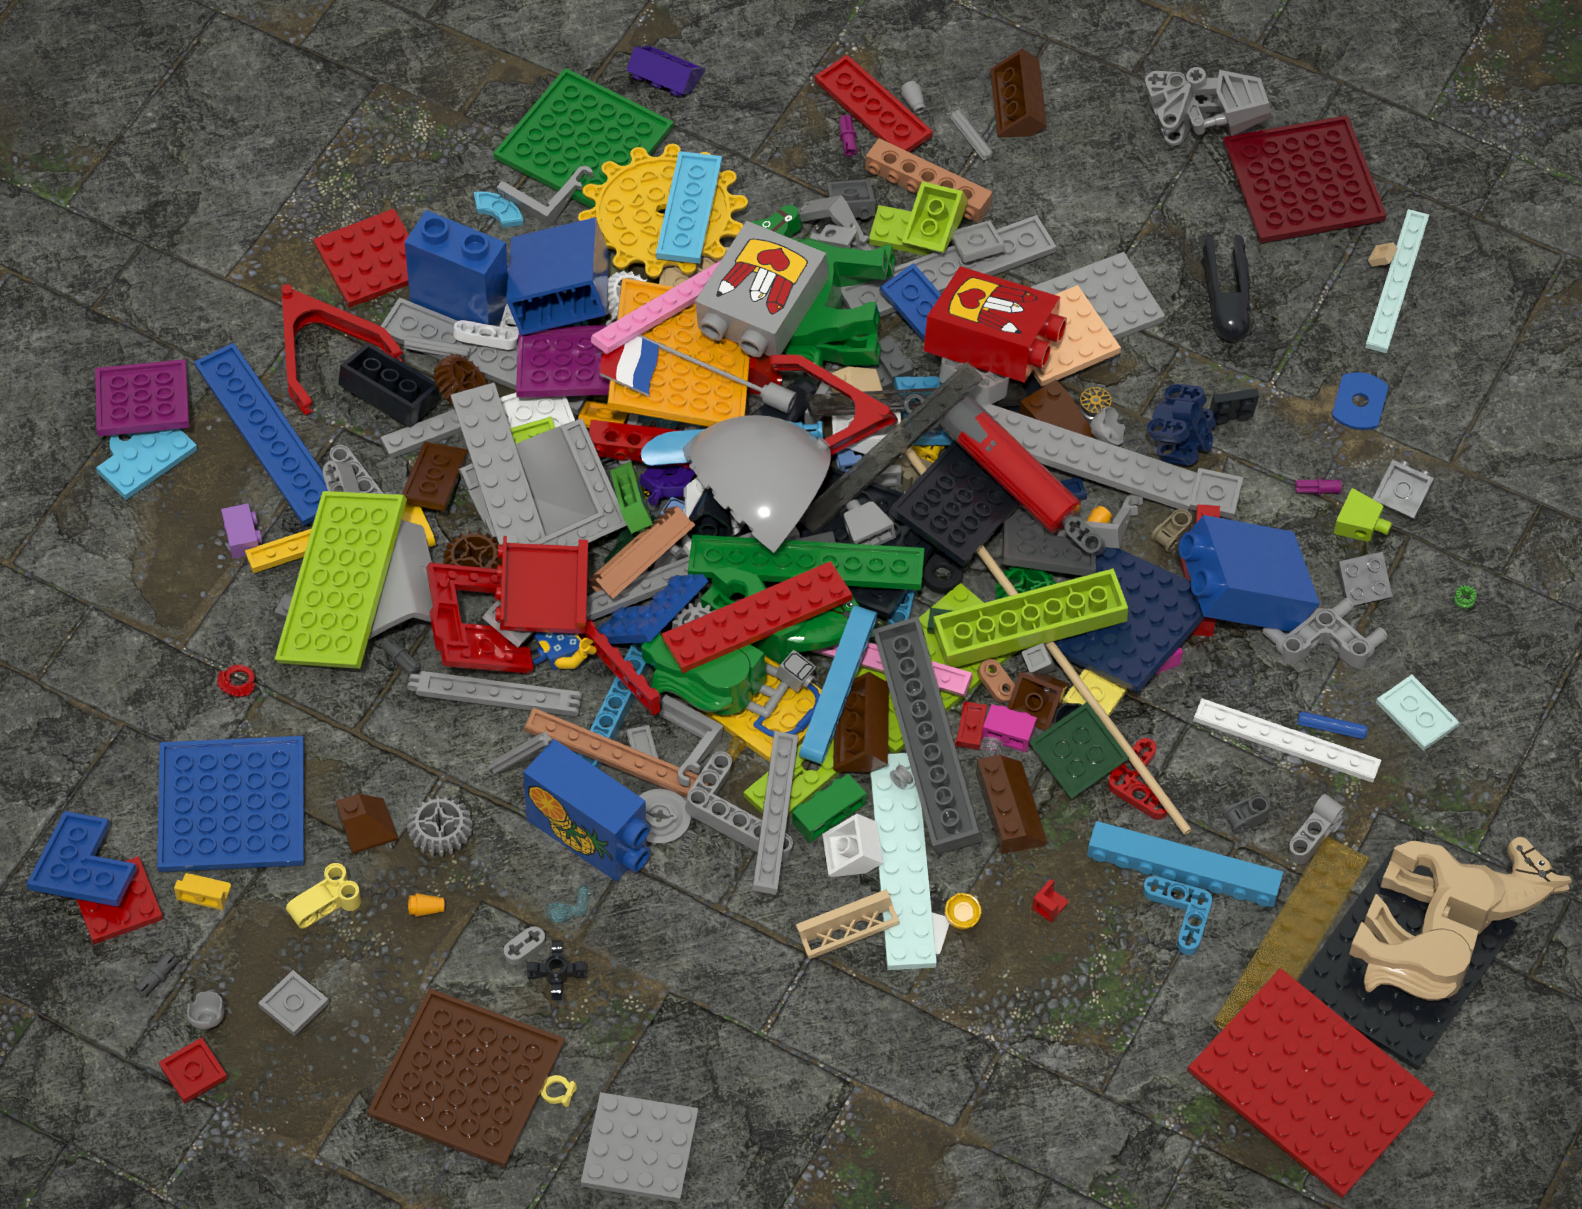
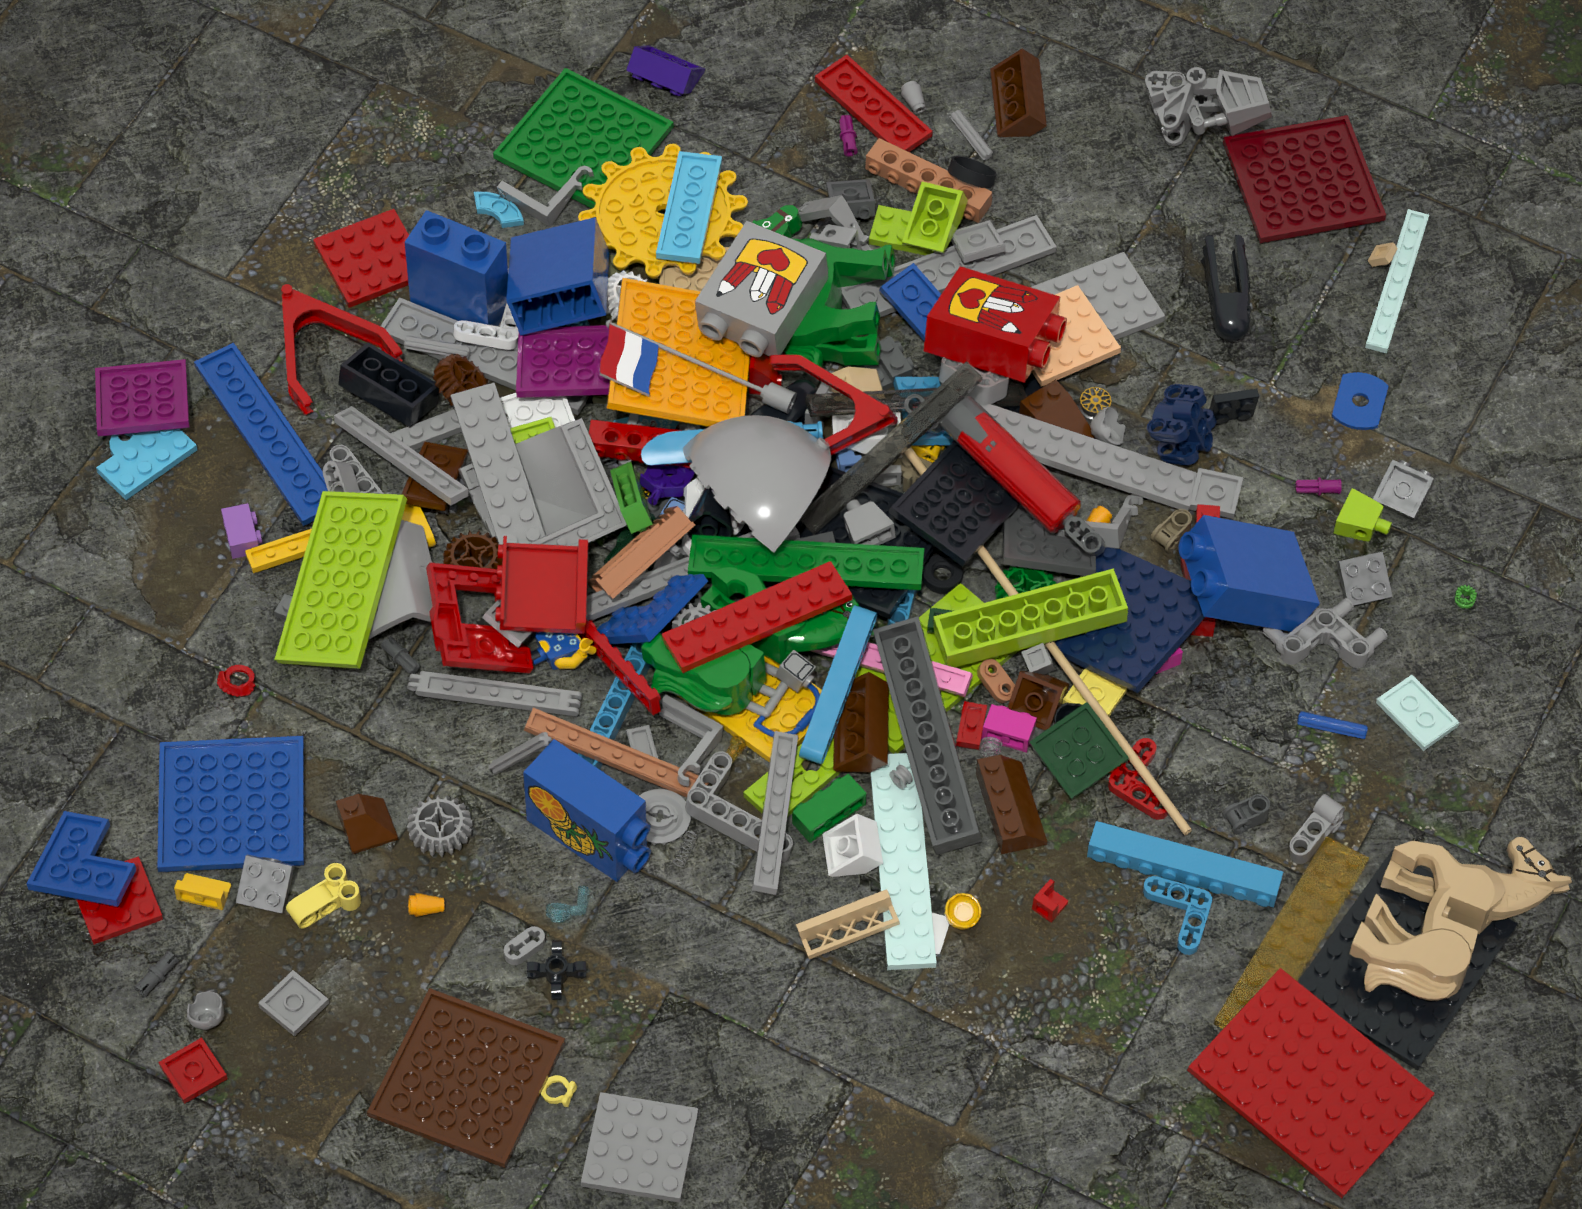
light orange plate [578,400,630,428] -> none
bright pink plate [591,261,720,354] -> none
dark blue tile [1060,477,1087,501] -> none
white tile [1193,699,1381,783] -> none
none -> flat silver plate [236,855,294,914]
none -> light grey plate [334,406,469,505]
none -> black tyre [947,156,997,188]

